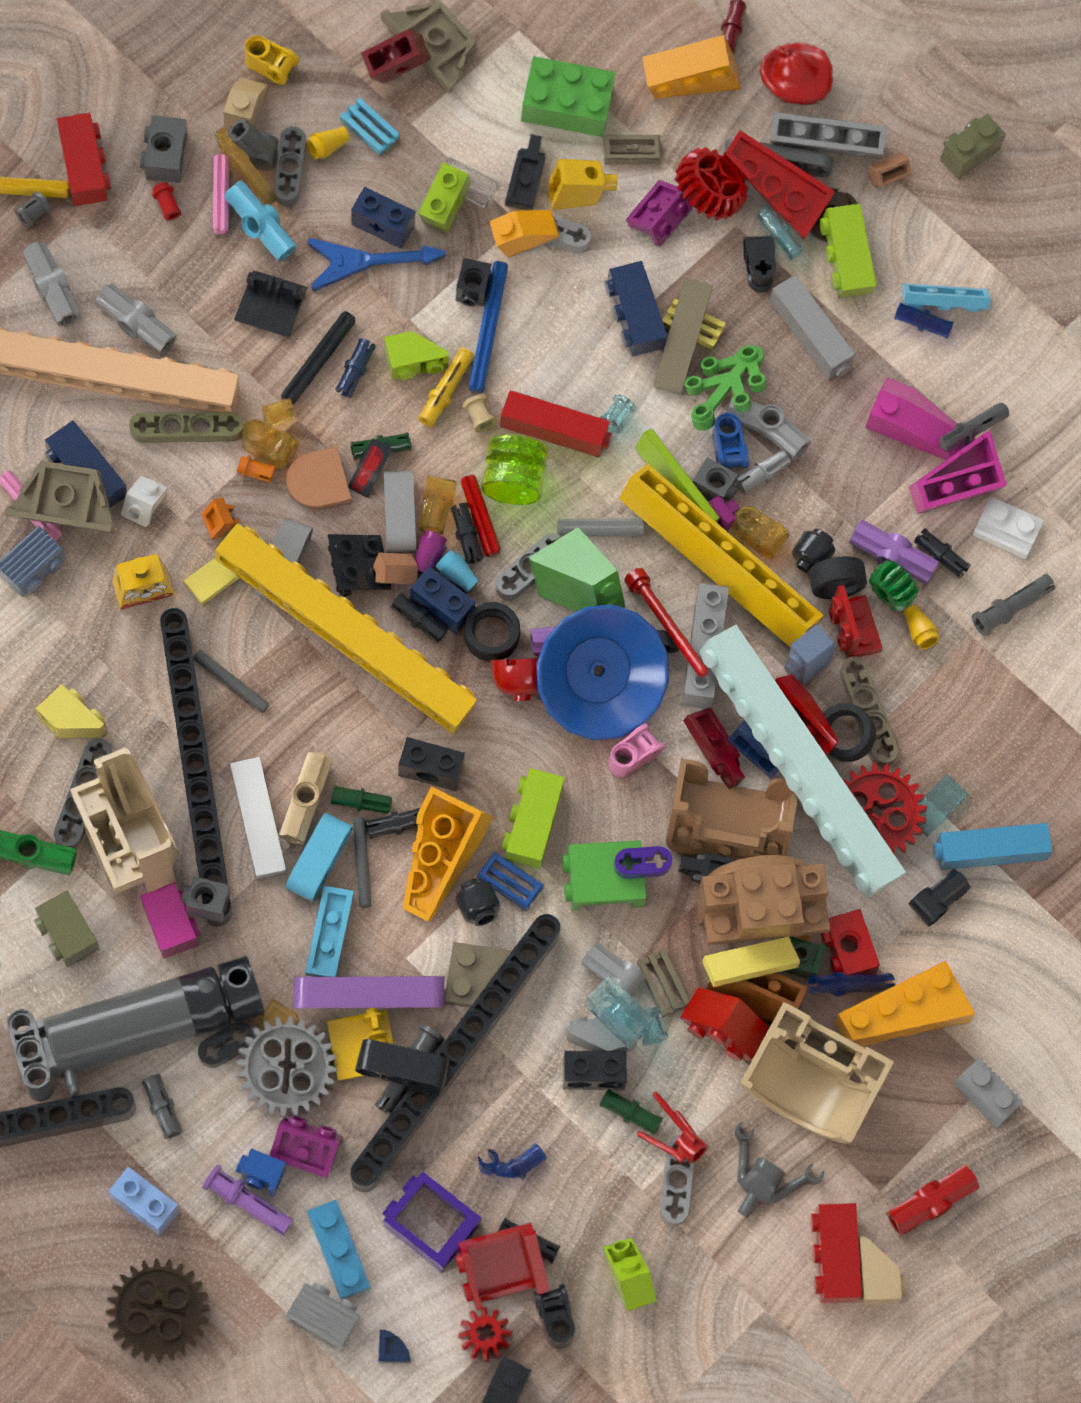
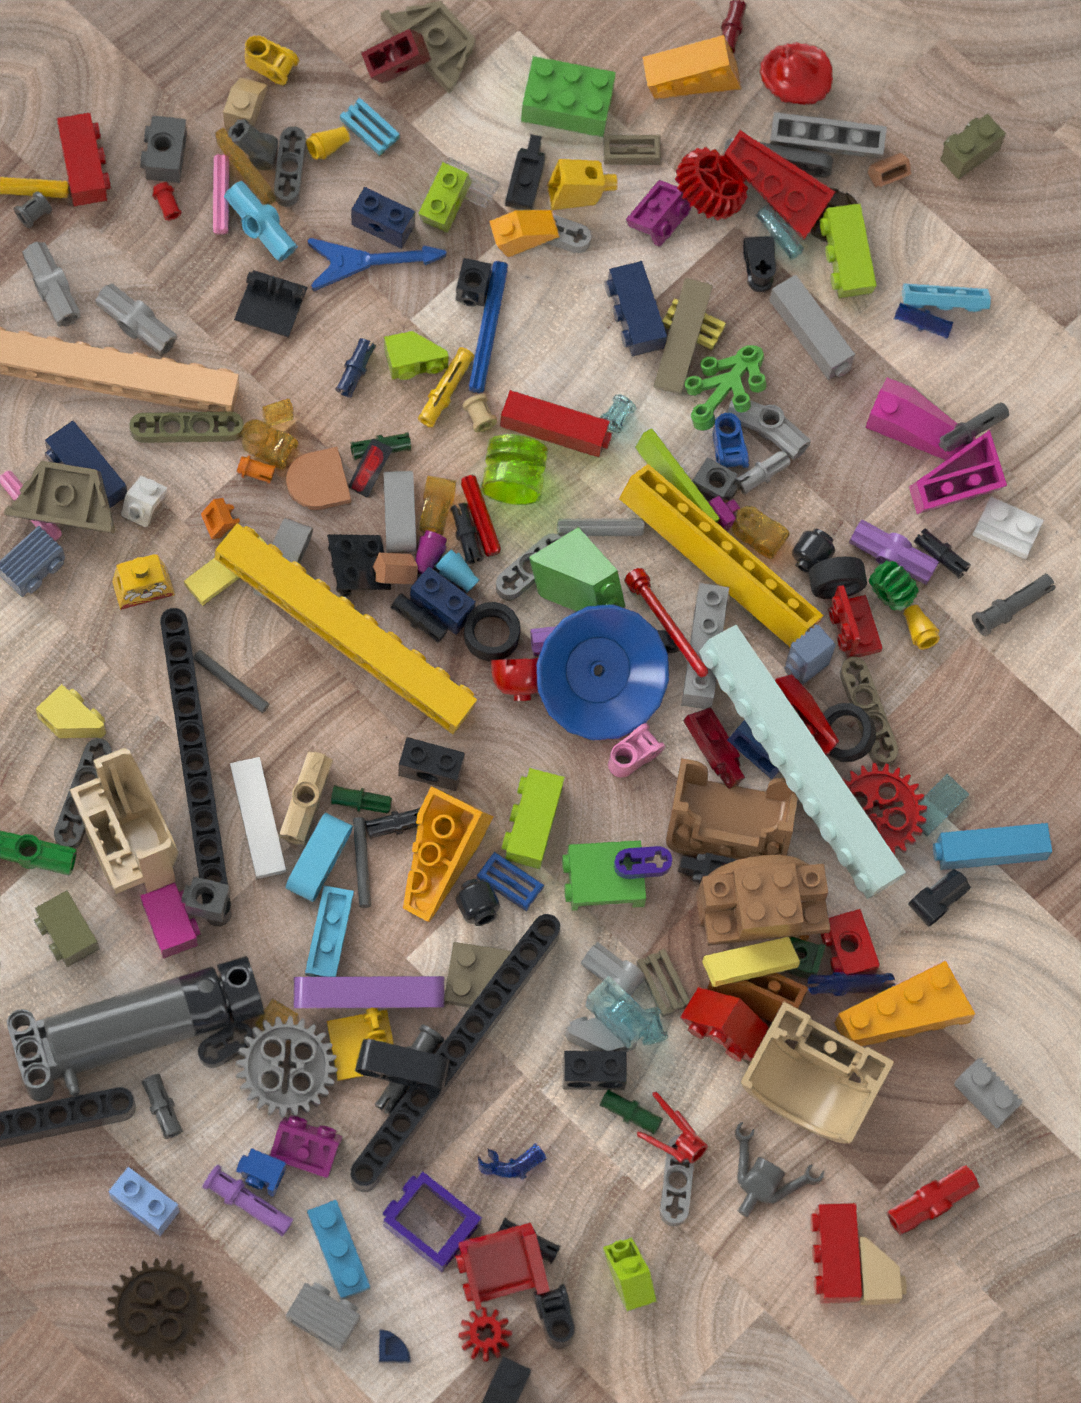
black axle [281,311,355,406] -> none

